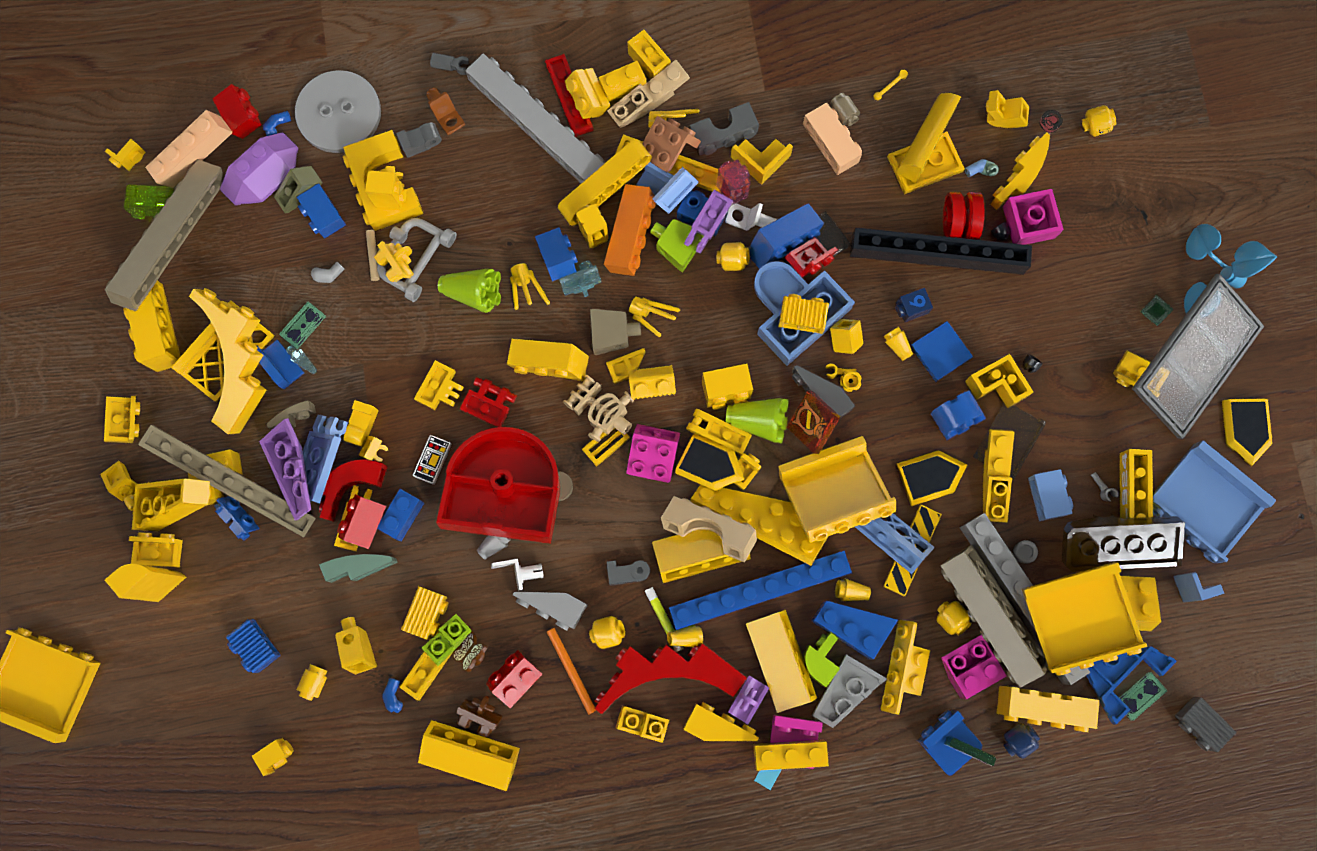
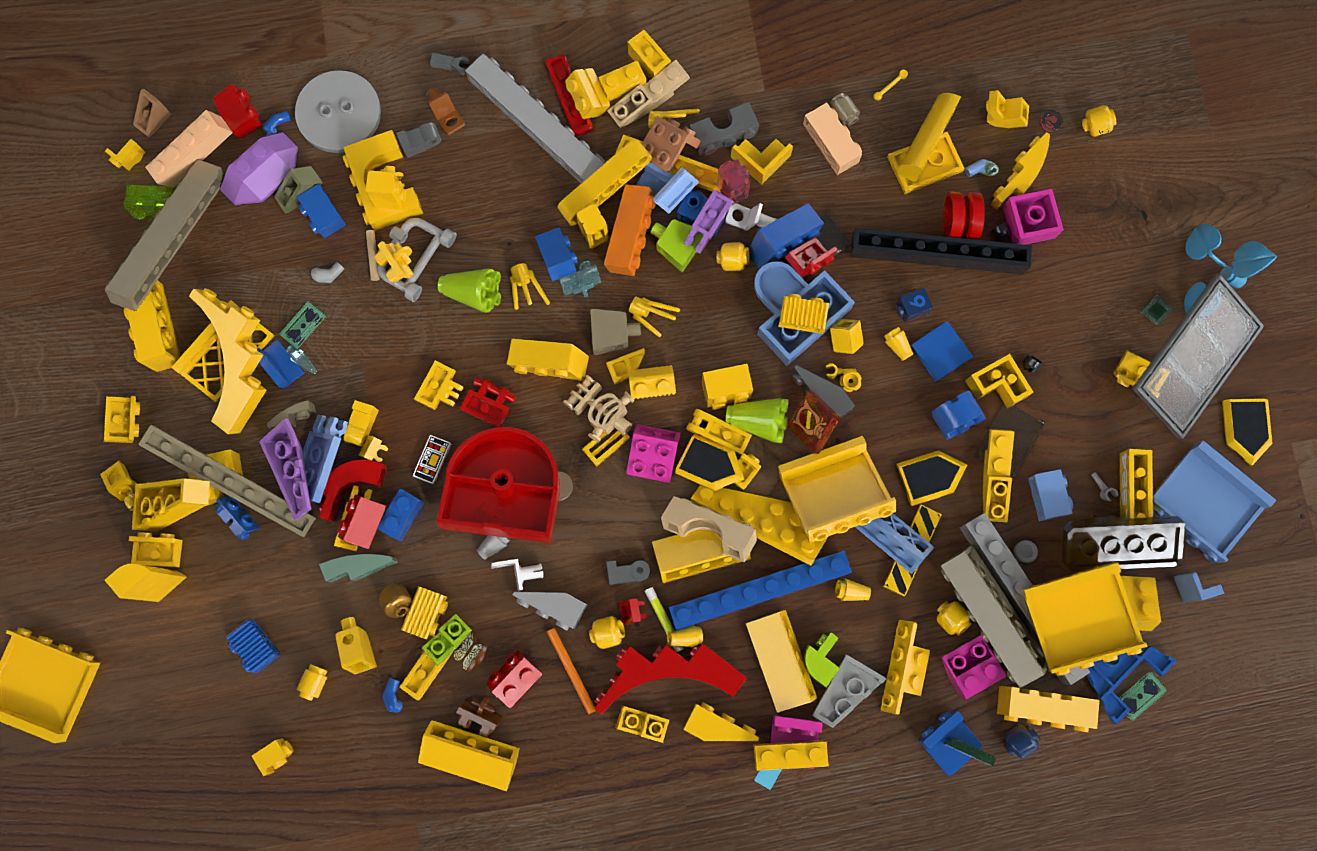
medium lavender hips [728,676,769,724] -> none
blue wedge [811,601,898,660] -> none
dark grey brick [1175,697,1236,752] -> none
none -> medium nougat slope [133,89,172,137]
none -> pearl gold head [379,584,412,618]
none -> red tile [618,598,647,625]

